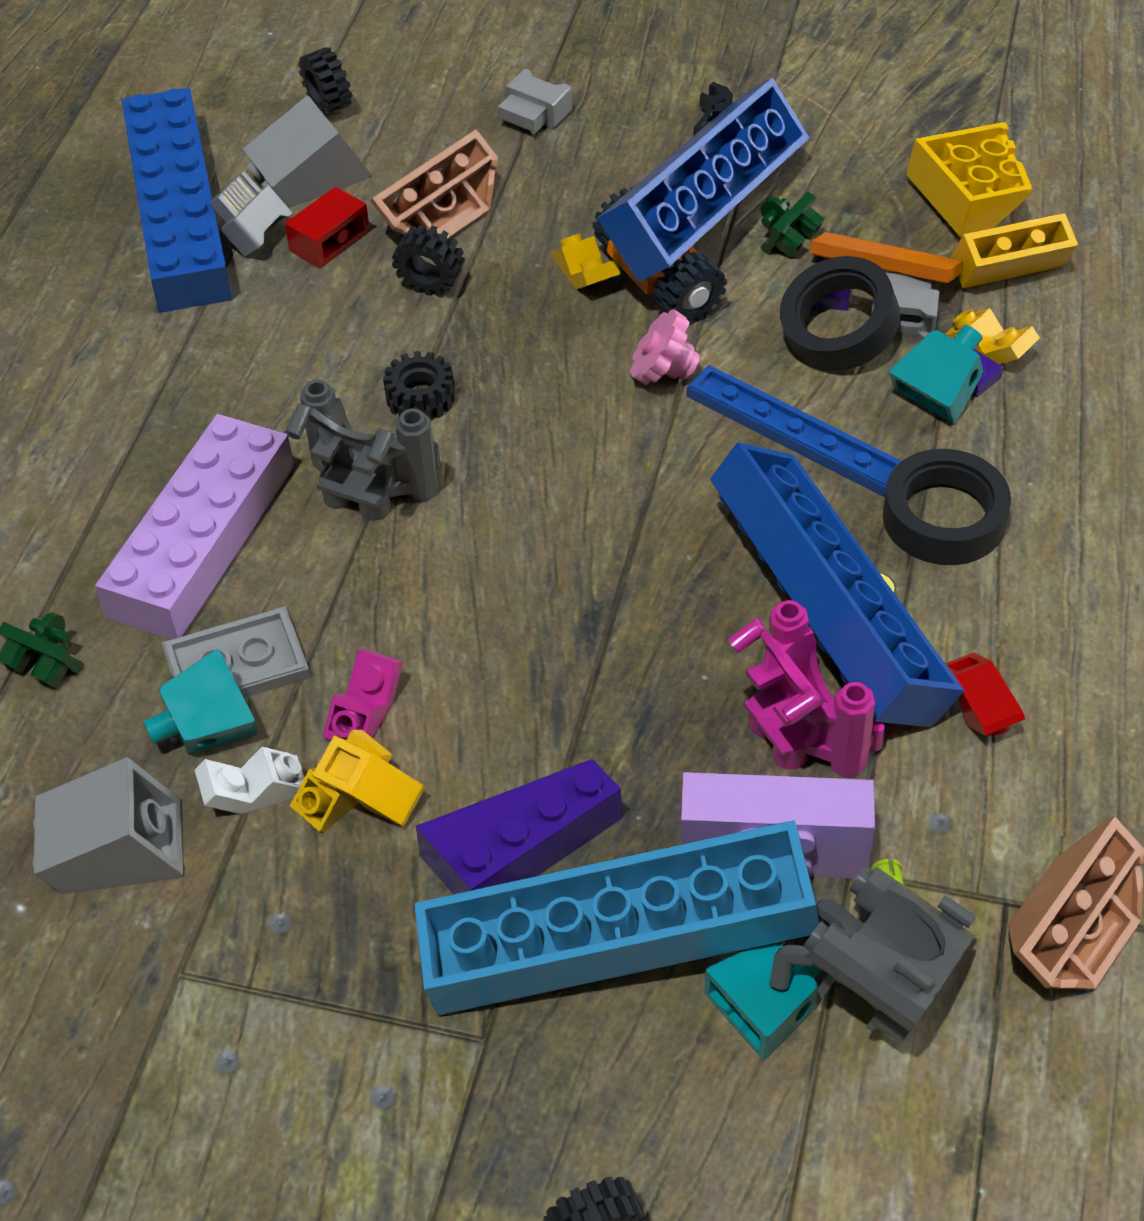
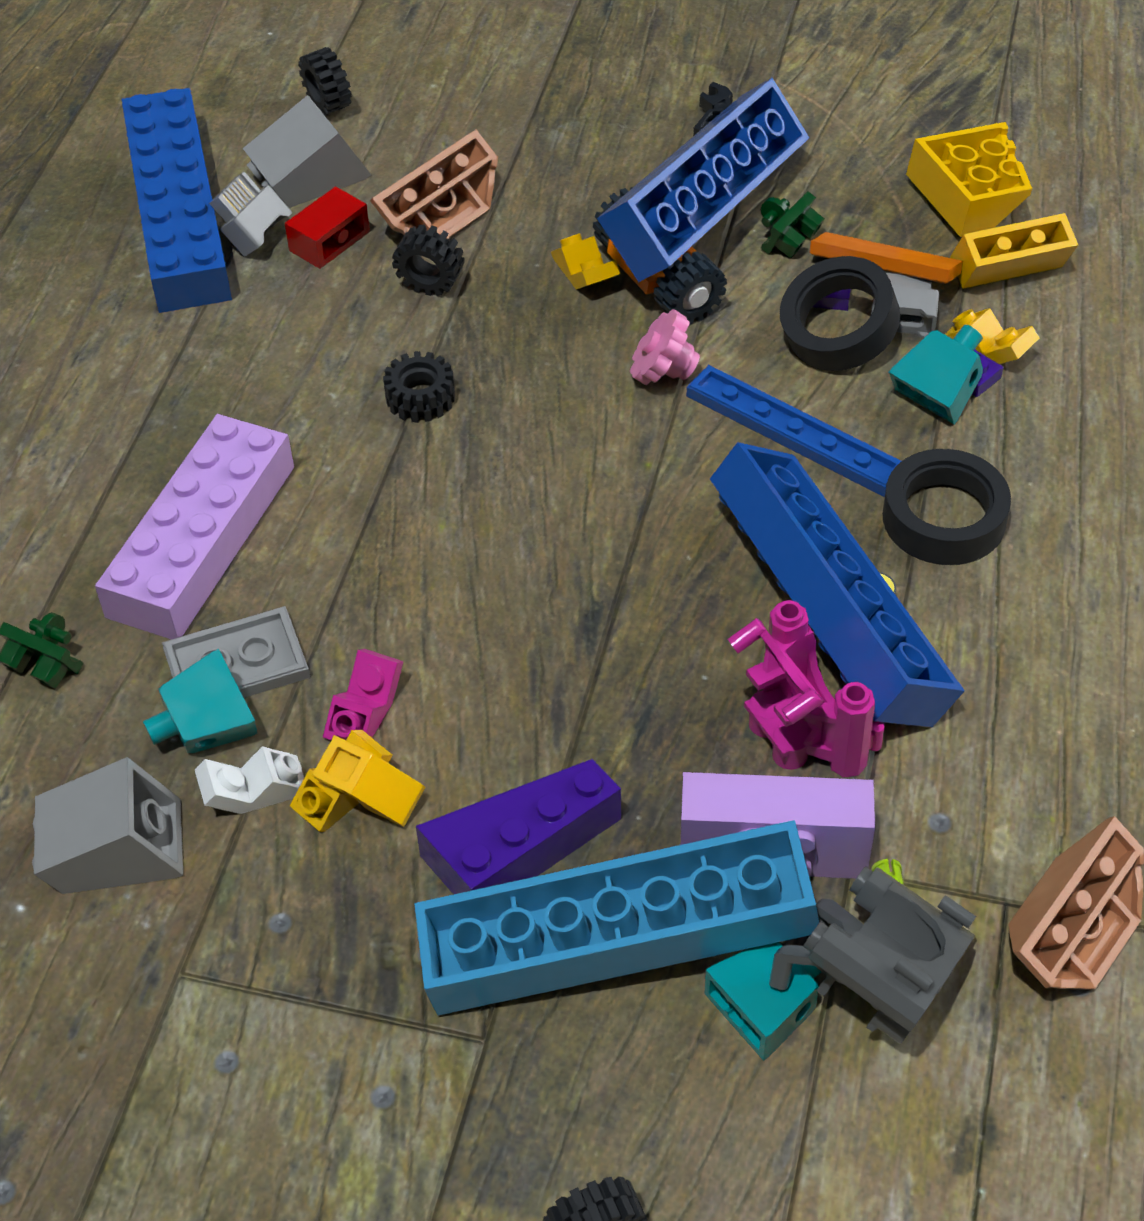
dark grey piece [285,380,441,520] -> none
light grey piece [498,69,572,134] -> none
red slope [945,652,1025,736] -> none

